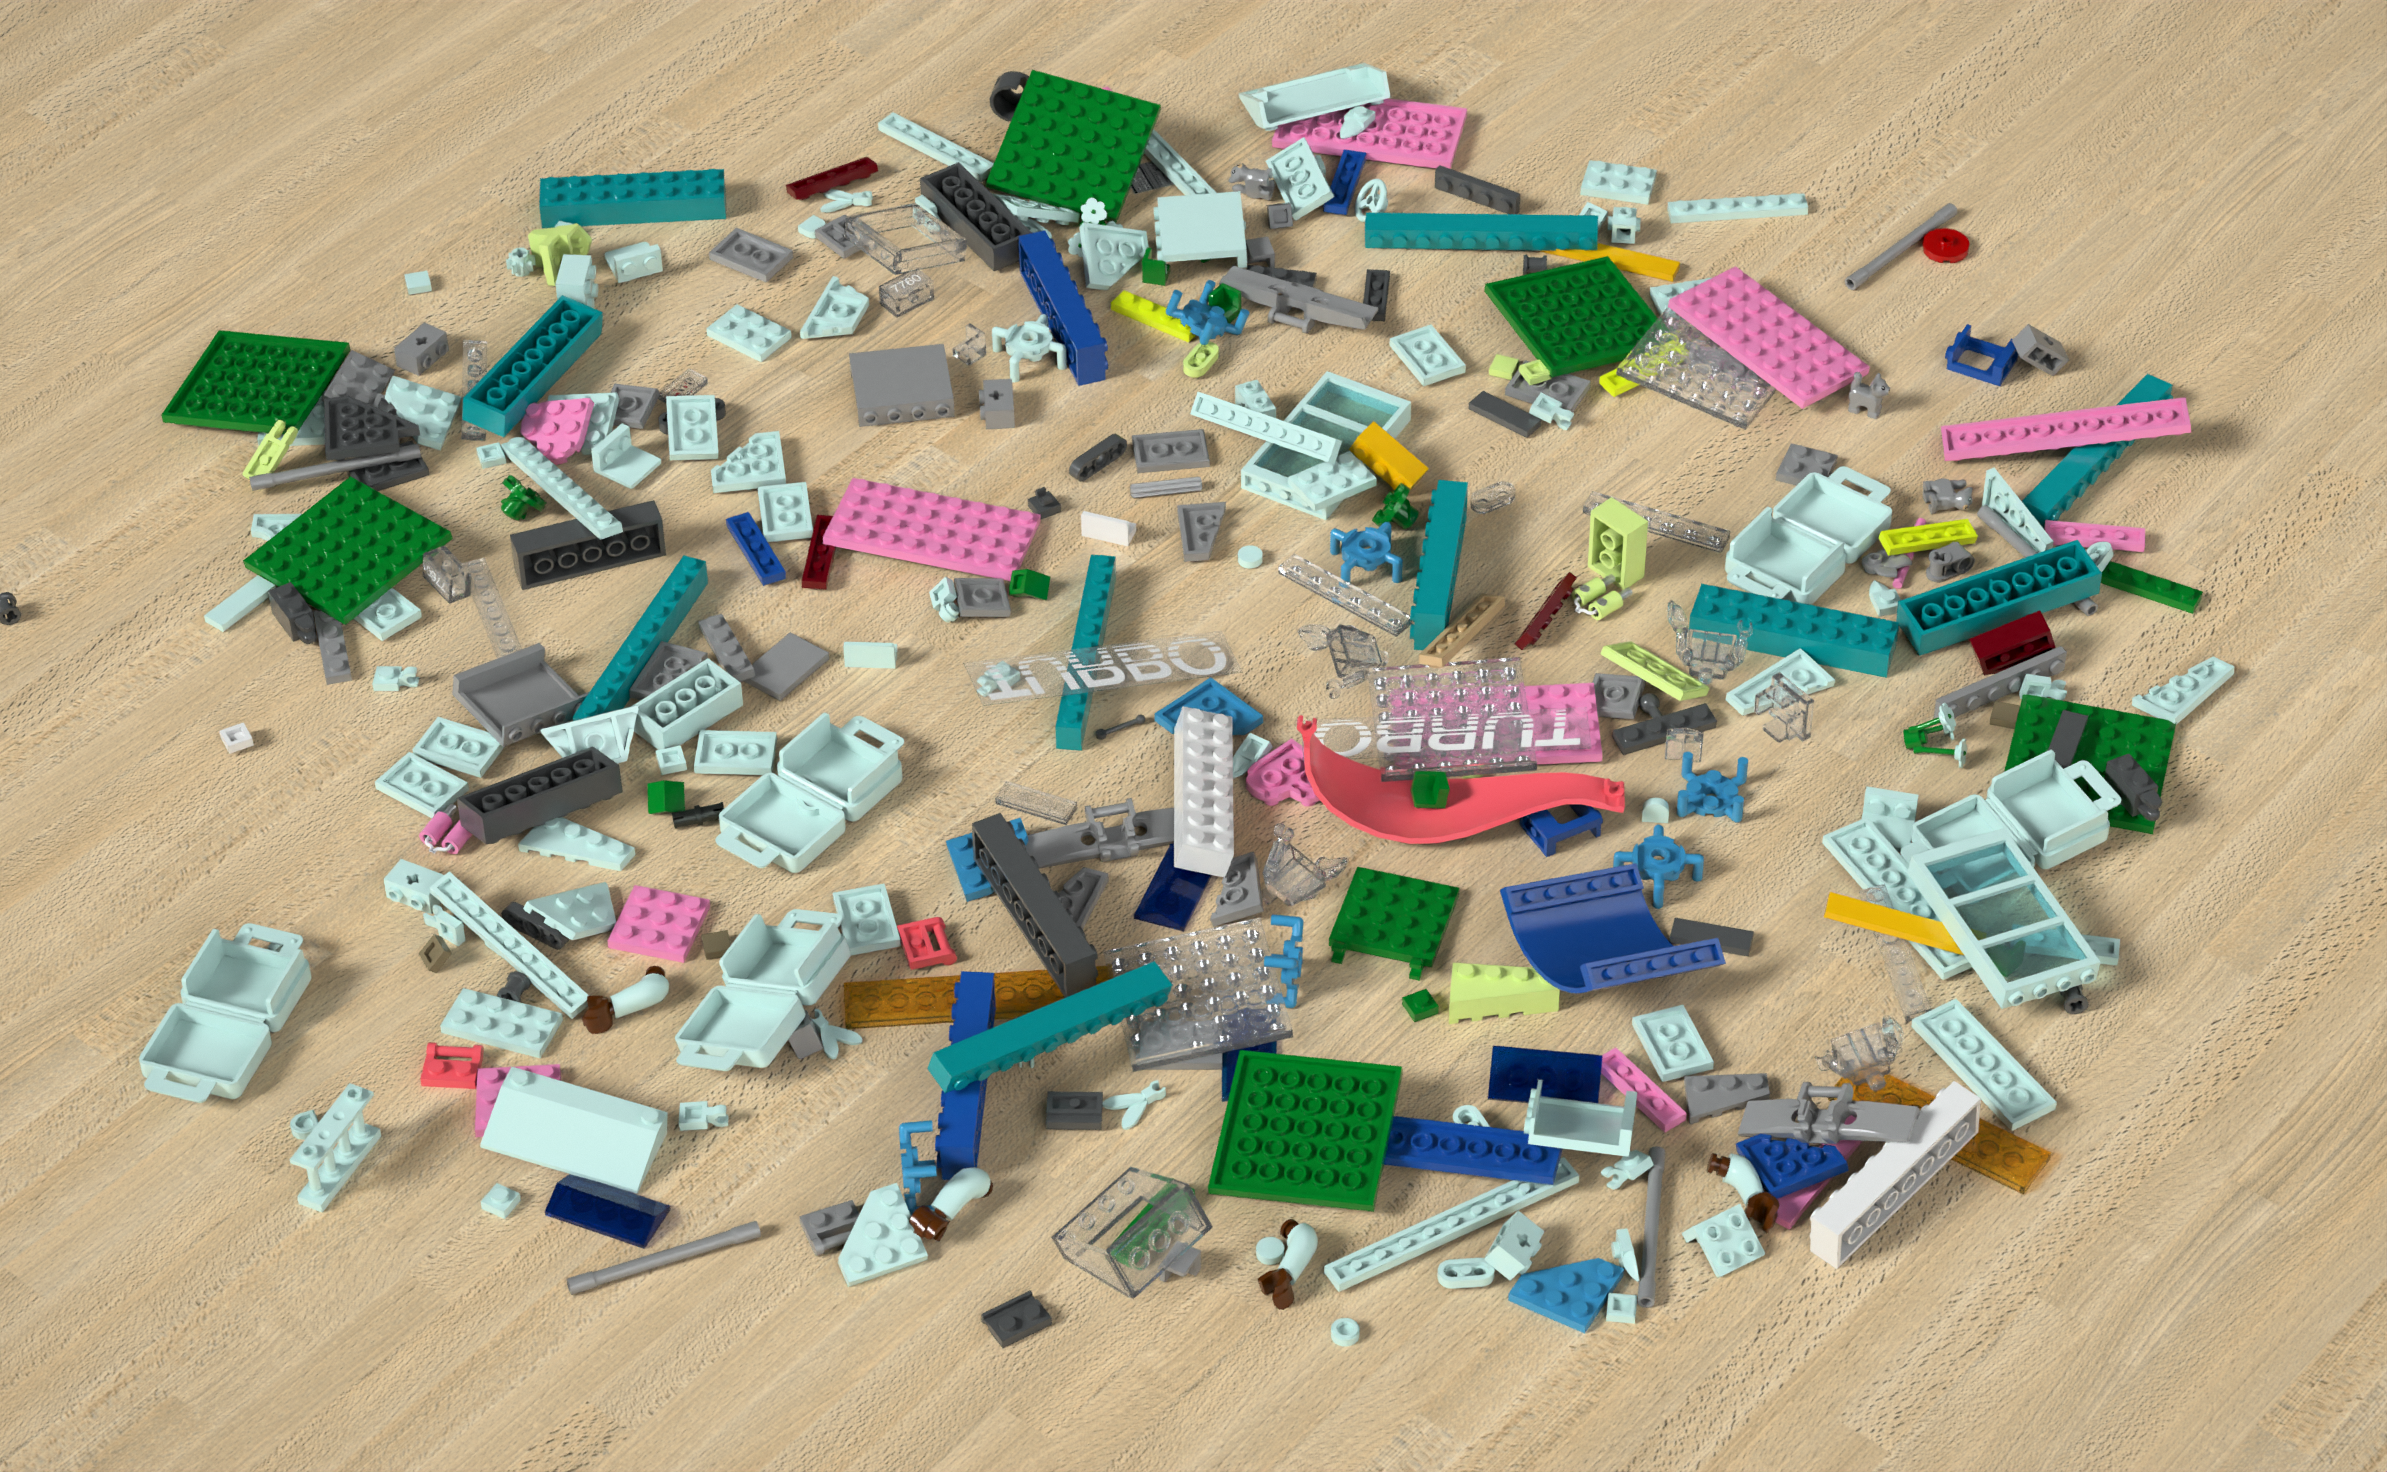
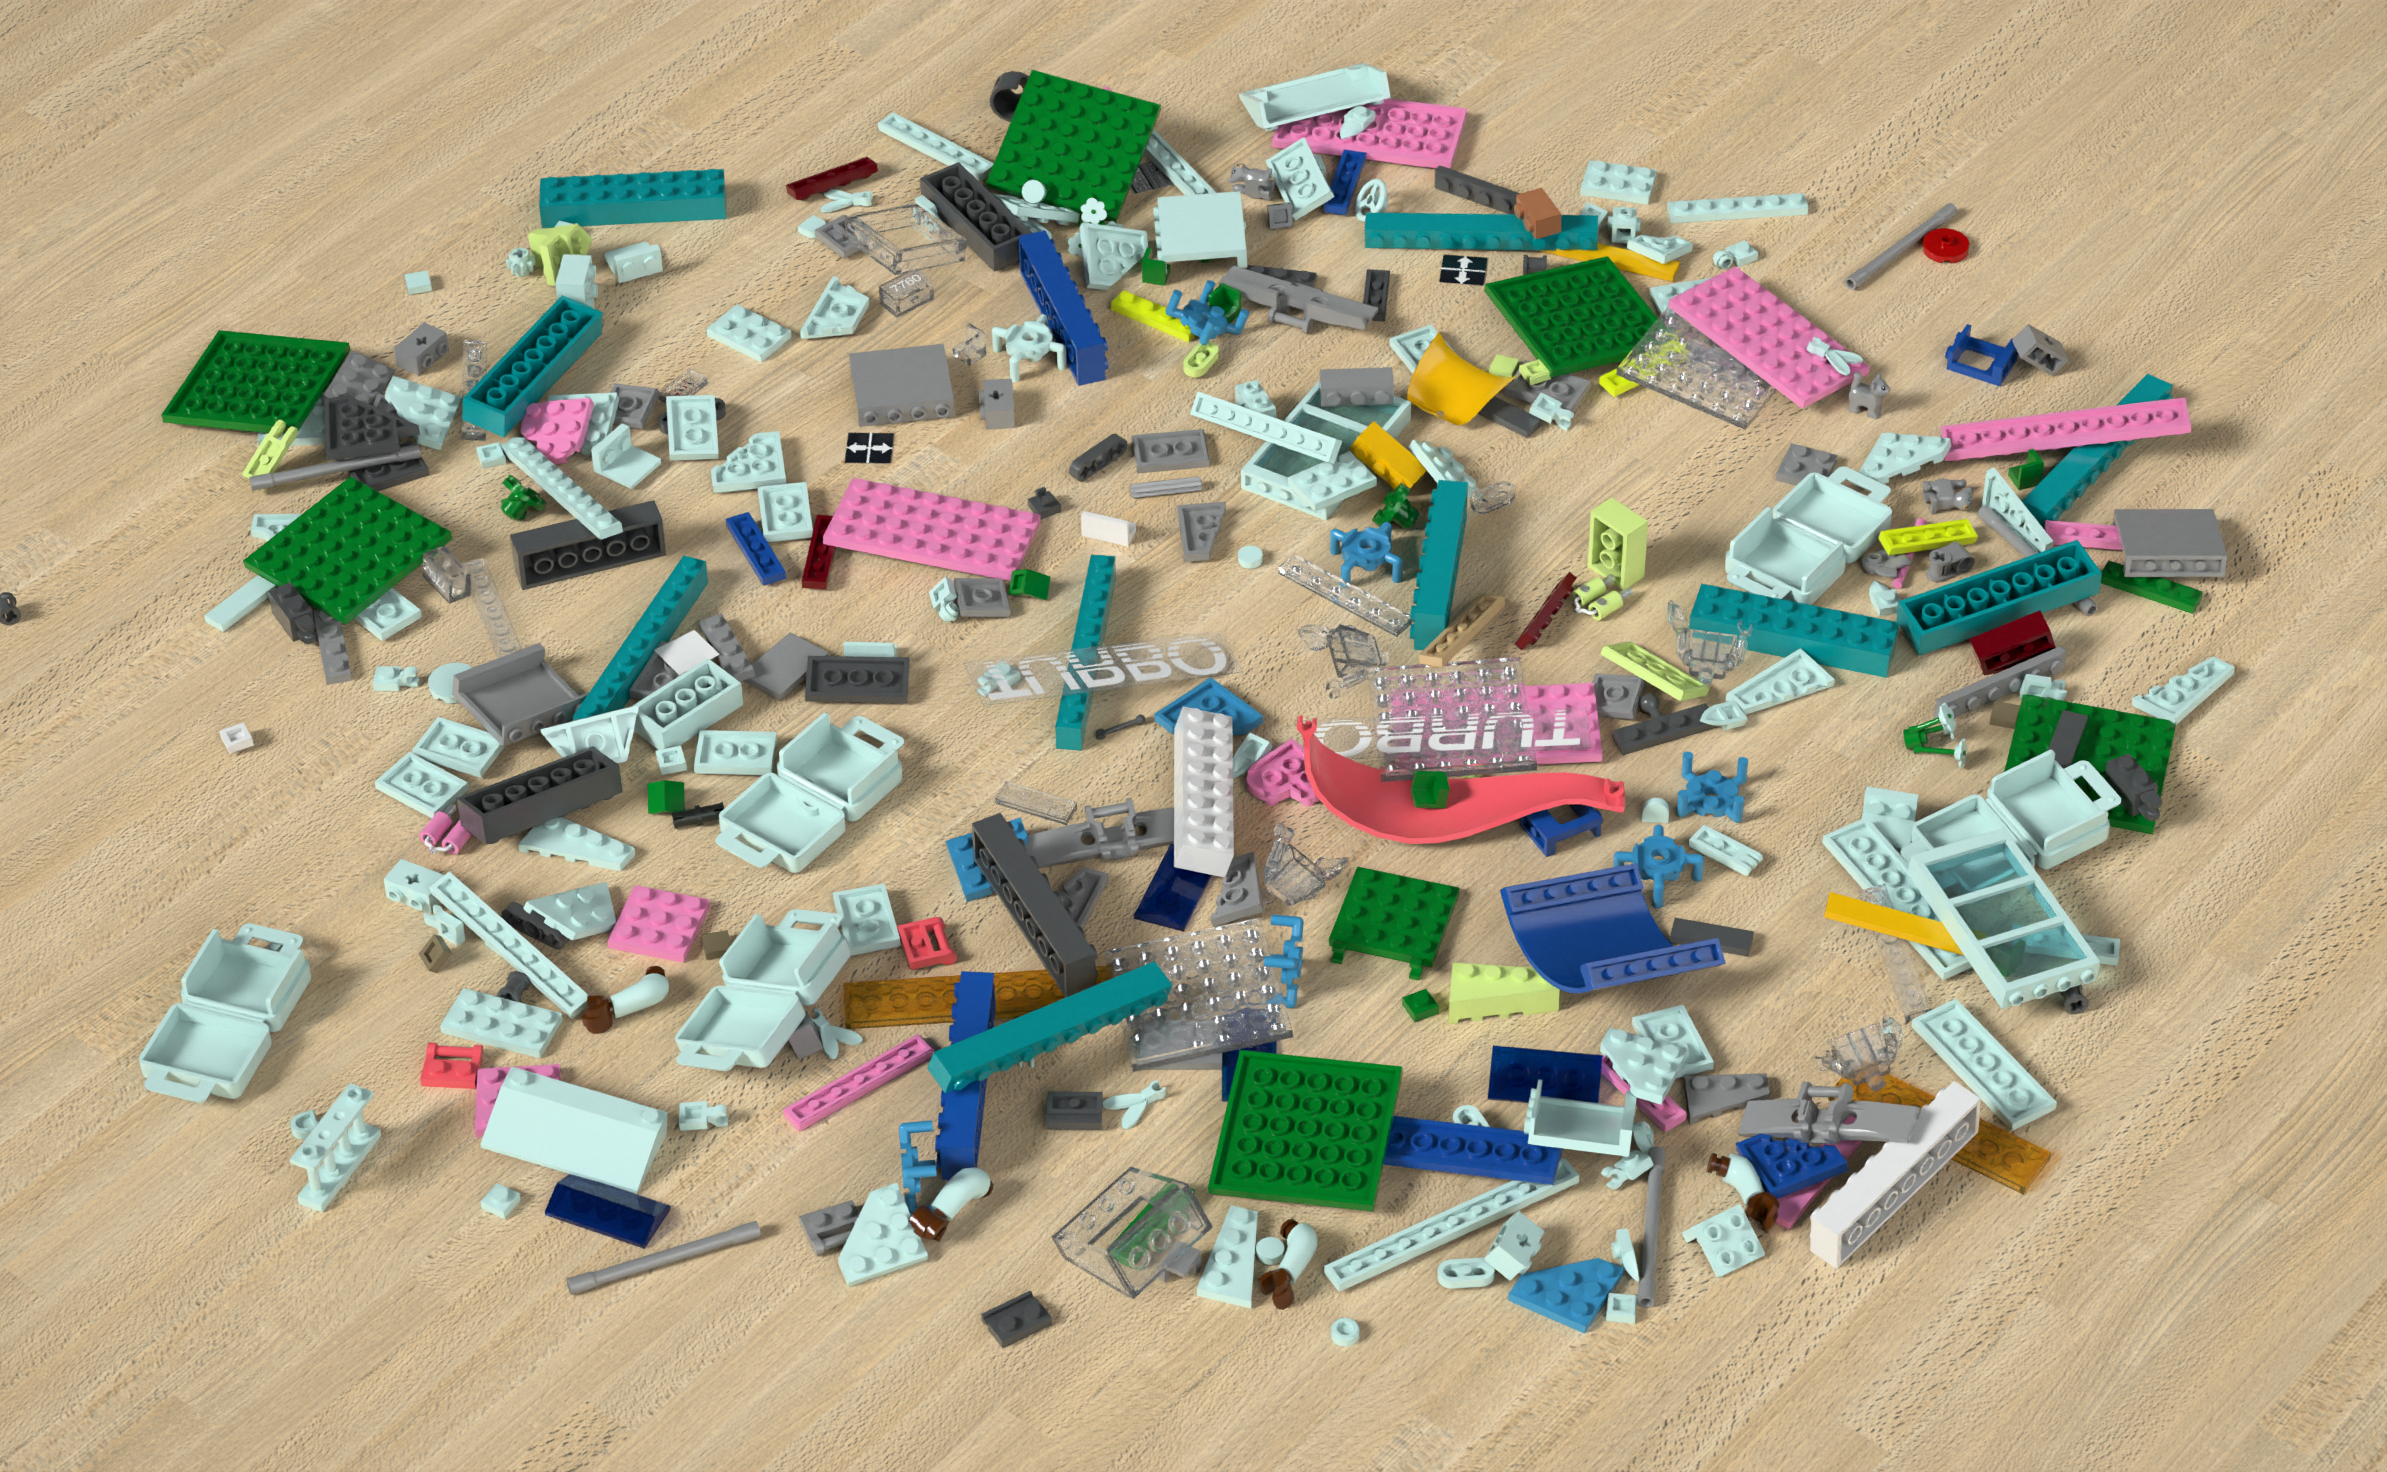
light grey plate [709,228,793,283] -> none
light grey panel [1245,236,1275,268] -> none
clear plate [1583,491,1730,553] -> none
clear panel [1665,728,1704,762] -> none
clear panel [1754,672,1814,743] -> none
light aqua plate [2086,542,2114,573] -> none
none -> light aqua tile [428,662,473,704]
none -> white sticker [654,630,720,675]
none -> bright pink tile [783,1034,934,1132]
none -> dark grey plate [805,656,910,703]
none -> black sticker [845,433,894,464]
none -> light aqua tile [1022,180,1046,203]
none -> light aqua wing [1197,1205,1258,1308]
none -> light grey brick [1320,367,1394,407]
none -> yellow piece [1407,332,1523,425]
none -> light aqua plate [1408,439,1482,500]
none -> black sticker [1439,254,1487,286]
none -> nougat brick [1514,187,1561,239]
none -> light aqua plate [1600,1028,1688,1105]
none -> light aqua tile [1627,234,1693,264]
none -> light aqua tile [1633,1121,1654,1155]
none -> light aqua hinge [1689,825,1763,876]
none -> light aqua plate [1700,700,1748,731]
none -> light aqua plate [1713,240,1758,269]
none -> light aqua piece [1807,337,1863,376]
none -> light aqua plate [1859,432,1952,484]
none -> green panel [2008,449,2044,490]
none -> light grey panel [2113,509,2227,577]

